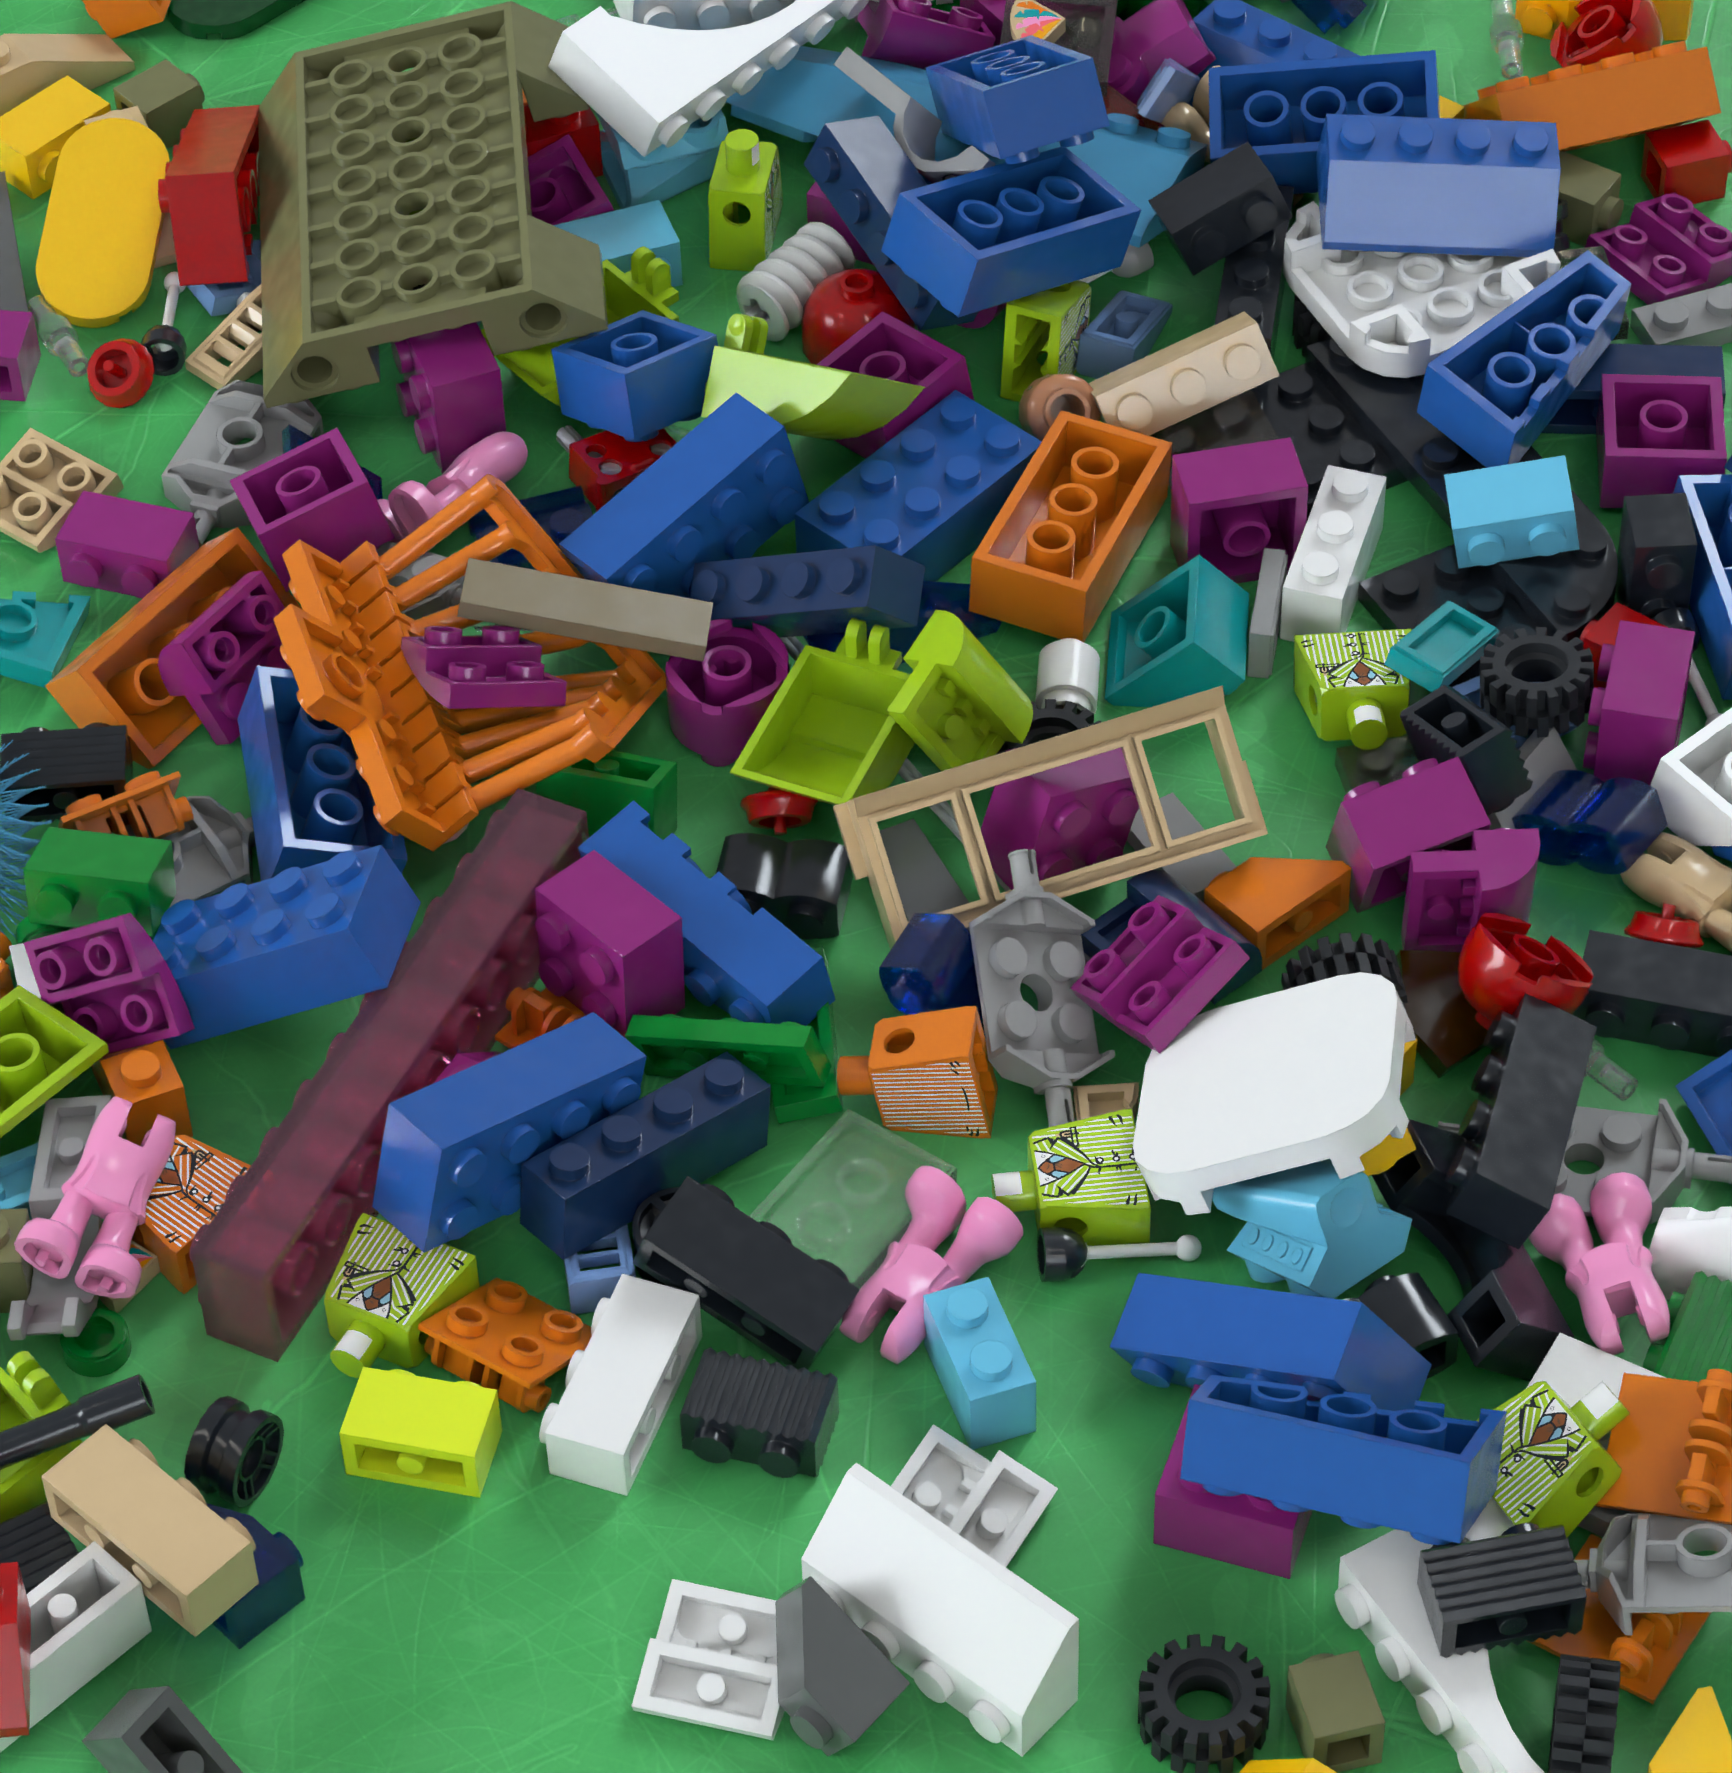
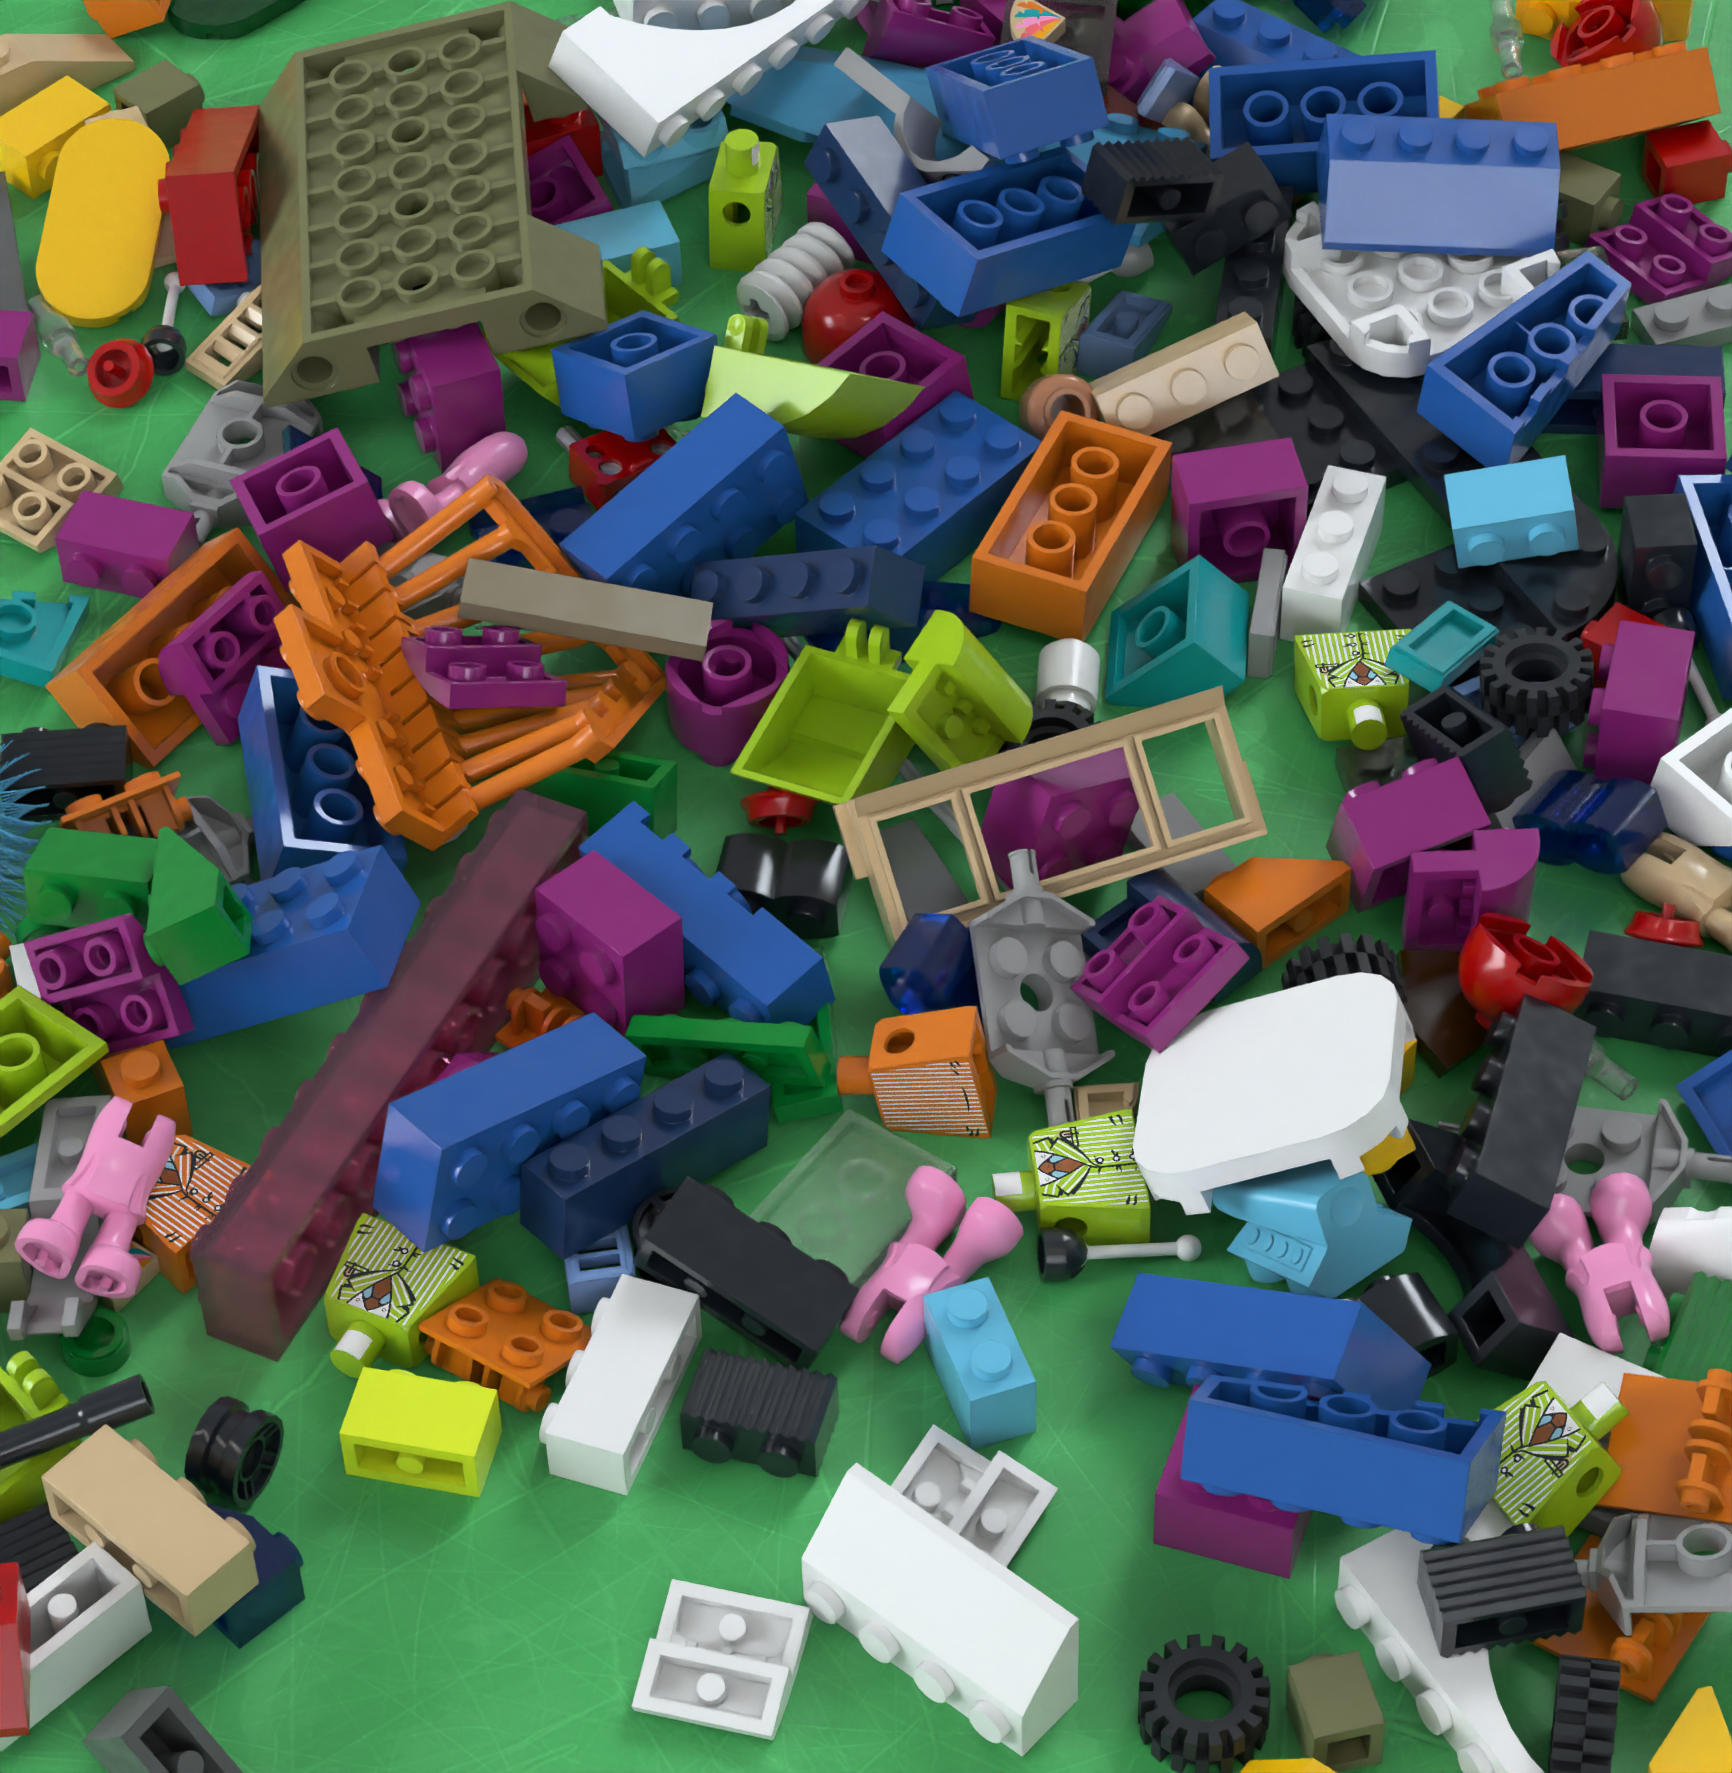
dark grey slope [775,1576,910,1756] -> none
none -> green slope [143,826,253,986]
none -> black brick [1081,137,1225,225]

